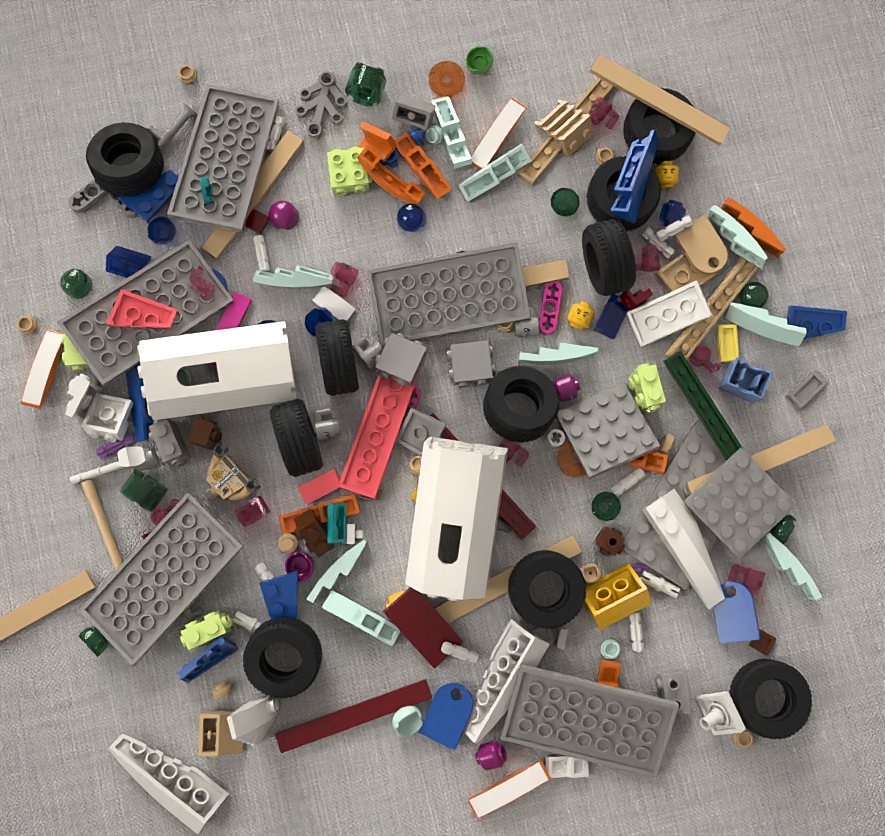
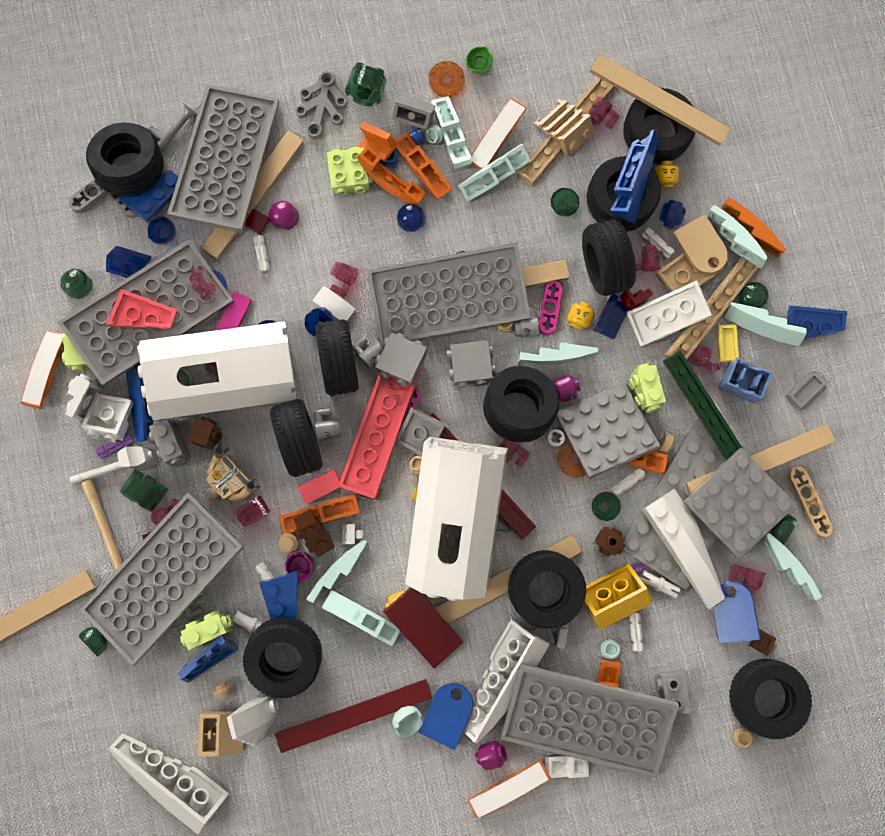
tan plate [17,315,37,334] -> none
tan plate [178,65,197,84] -> none
teal tile [201,177,212,204] -> none
light aqua slope [253,265,334,287] -> none
white axle [266,116,285,152] -> none
teal tile [327,503,346,543] -> none
white axle [441,642,479,663] -> none
tan tile [581,563,601,583] -> none
tan plate [595,148,614,165] -> none
white axle [656,215,693,242] -> none
white plate [696,691,746,735] -> none
none -> tan beam [787,466,833,537]

